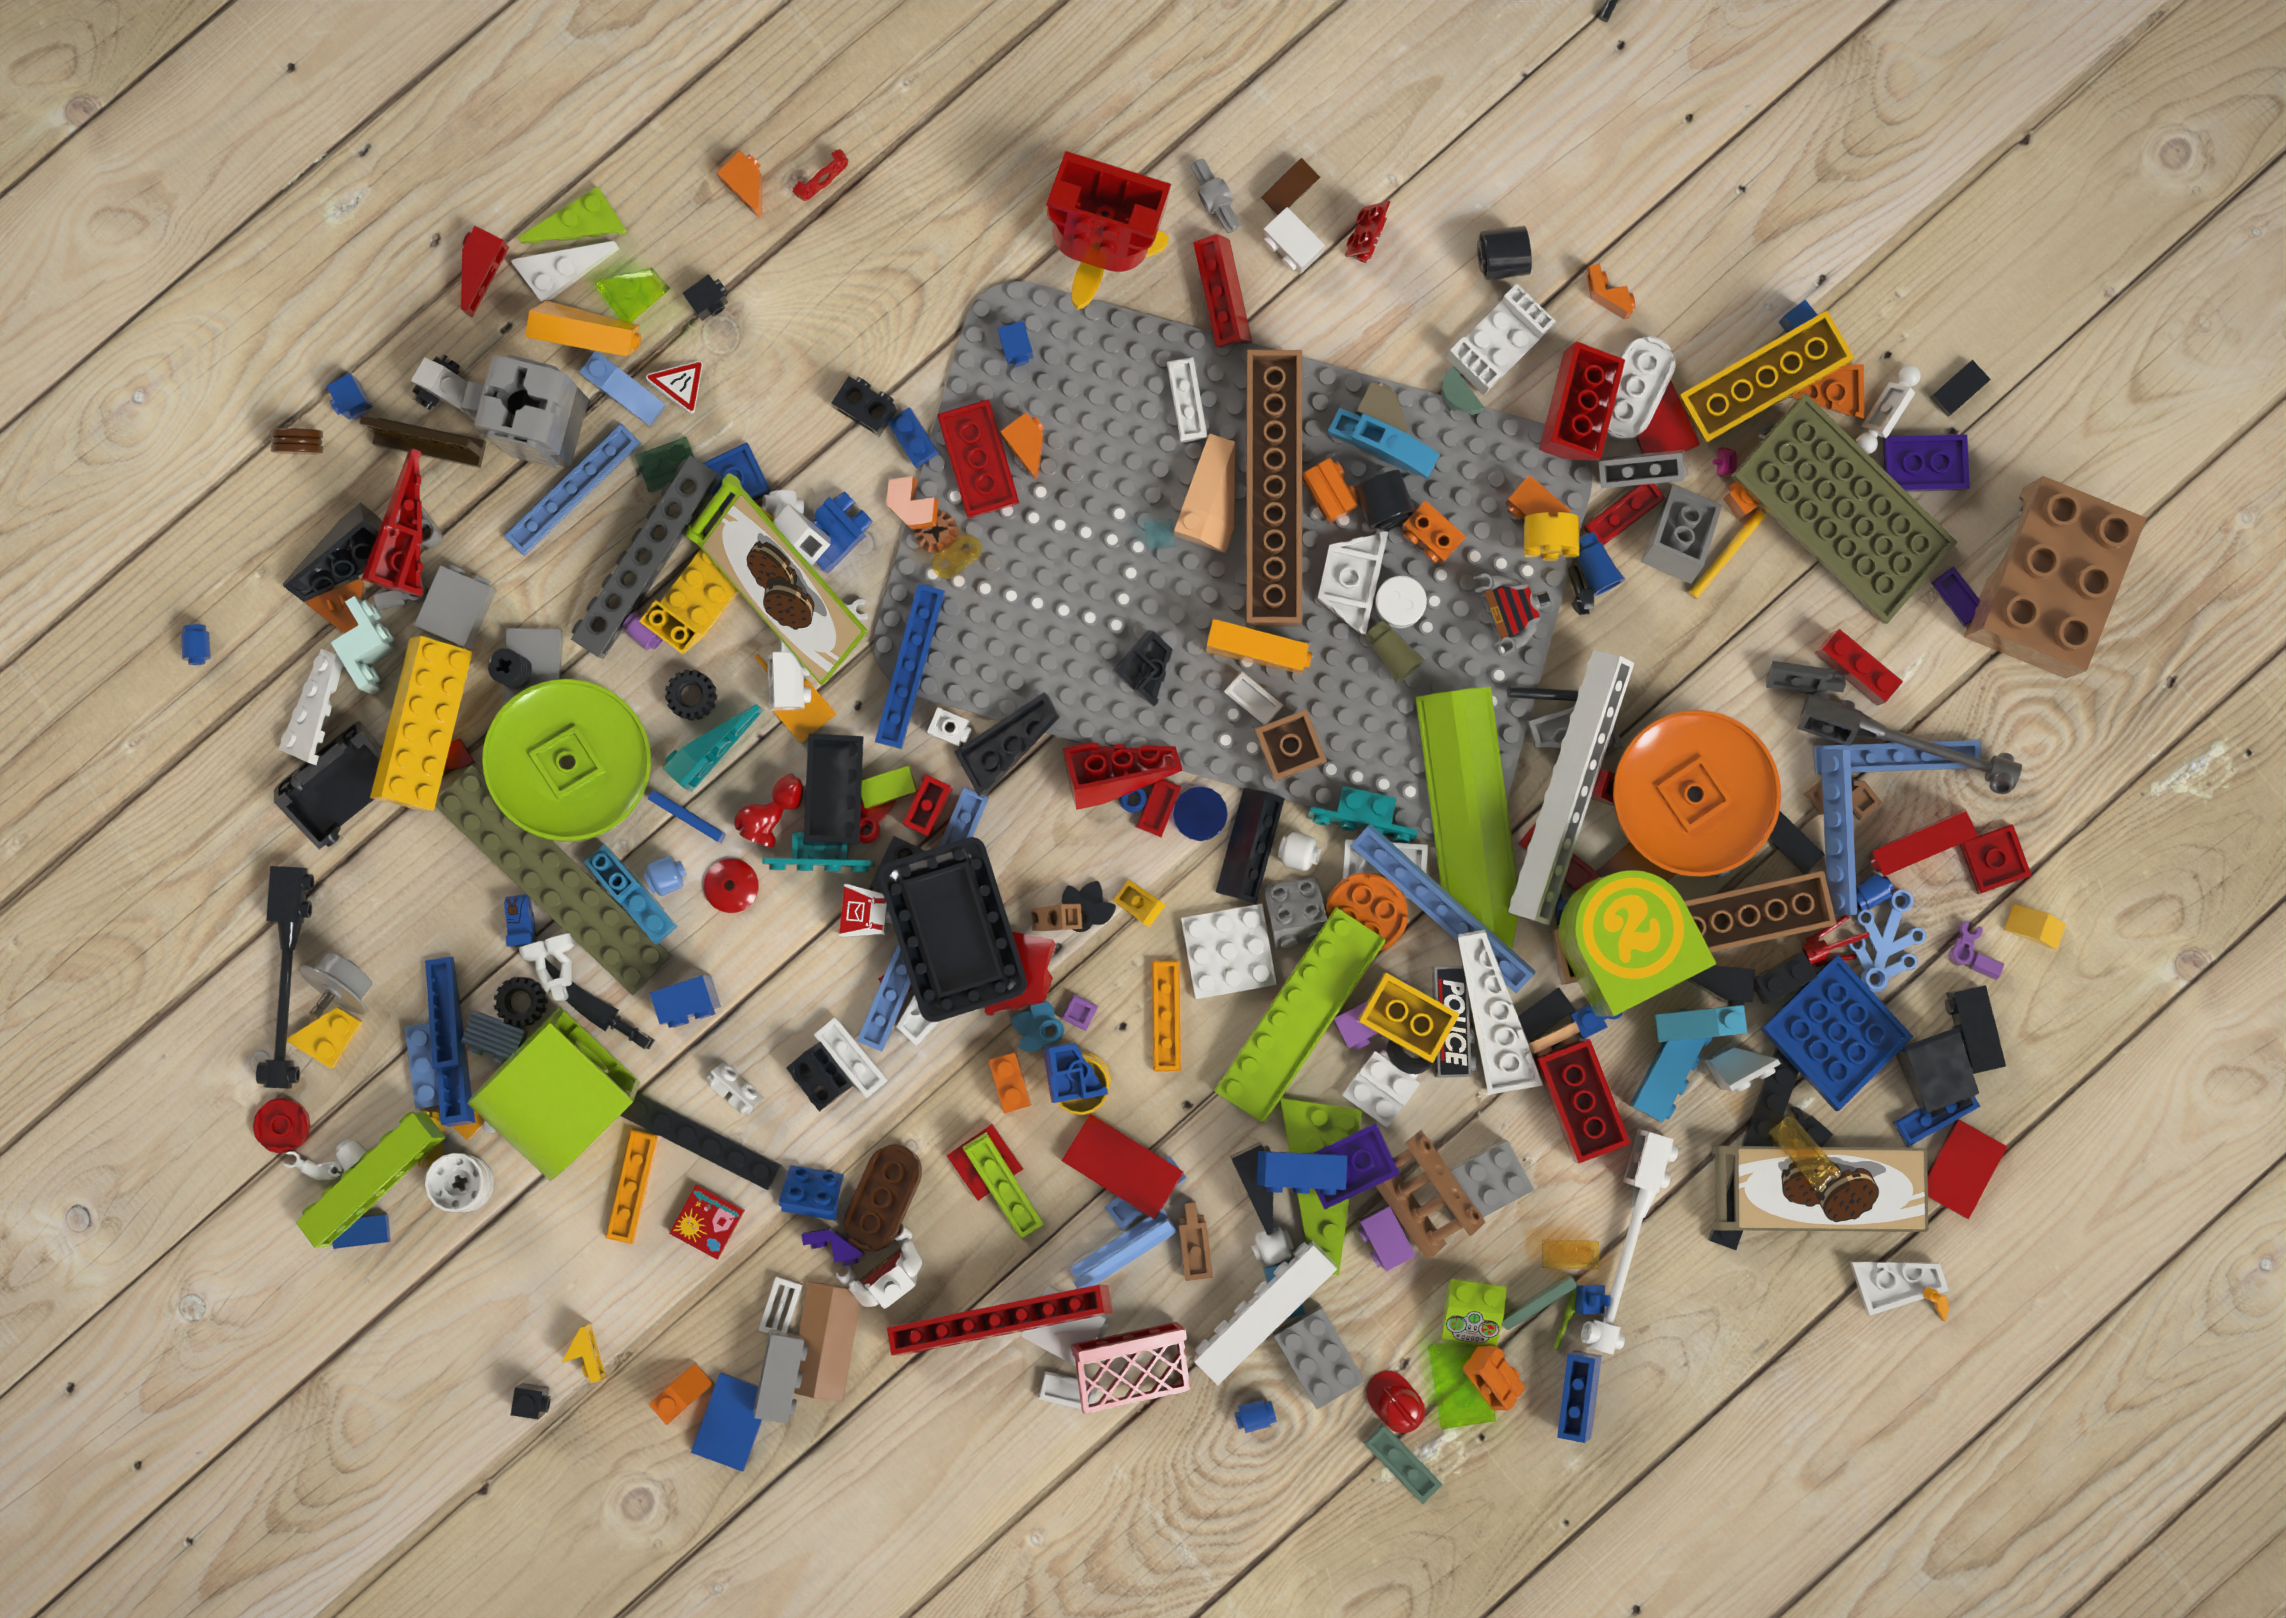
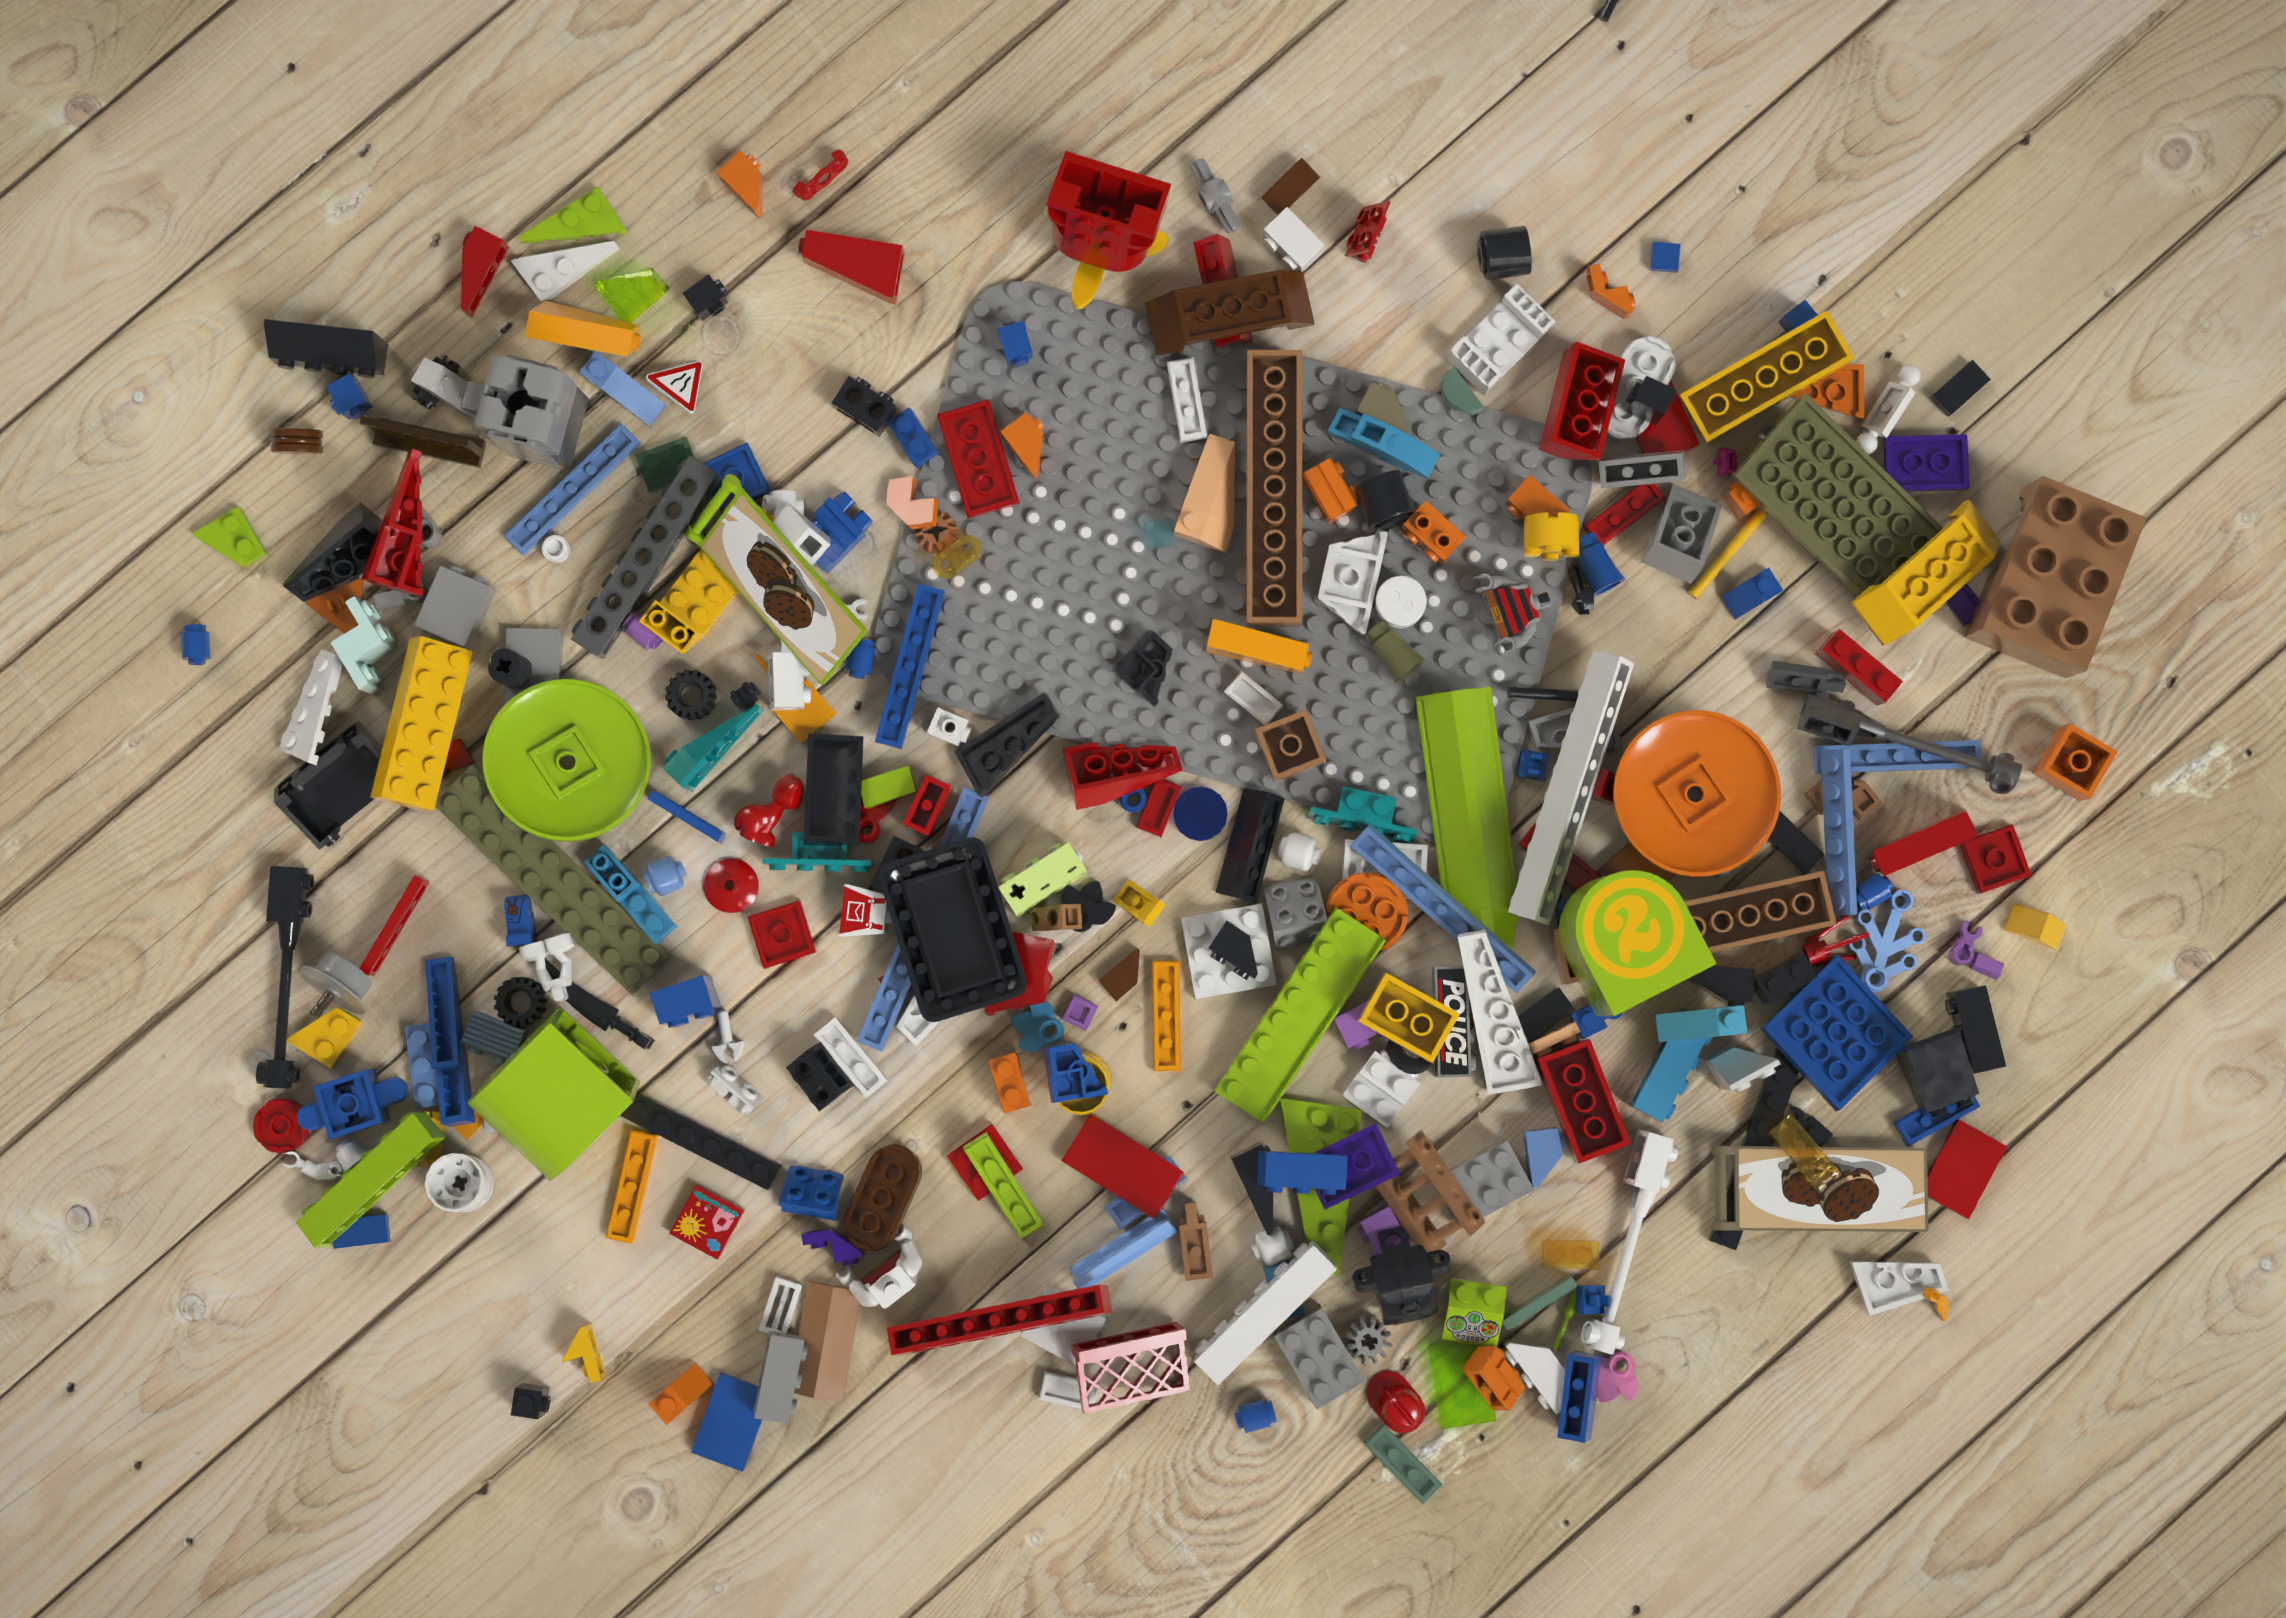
none -> lime wing [193,506,268,568]
none -> black slope [264,319,388,378]
none -> blue brick [297,1068,409,1140]
none -> red tile [359,875,430,976]
none -> white tile [542,535,571,563]
none -> white bar [712,1010,743,1063]
none -> black plate [730,681,761,709]
none -> red tile [748,900,817,969]
none -> red slope [798,230,905,305]
none -> blue brick [844,639,876,679]
none -> yellowish green piece [998,841,1088,917]
none -> reddish brown tile [1099,948,1140,1002]
none -> reddish brown slope [1145,270,1315,356]
none -> black slope [1208,920,1258,980]
none -> light grey gear [1345,1316,1392,1364]
none -> black piece [1352,1226,1451,1325]
none -> white slope [1503,1340,1566,1415]
none -> blue tile [1516,749,1549,782]
none -> medium blue slope [1522,1127,1566,1188]
none -> bright pink plate [1597,1352,1639,1403]
none -> black brick [1625,376,1676,426]
none -> blue tile [1650,242,1680,273]
none -> blue slope [1721,568,1783,620]
none -> yellow slope [1850,499,2000,646]
none -> orange brick [2032,723,2118,801]

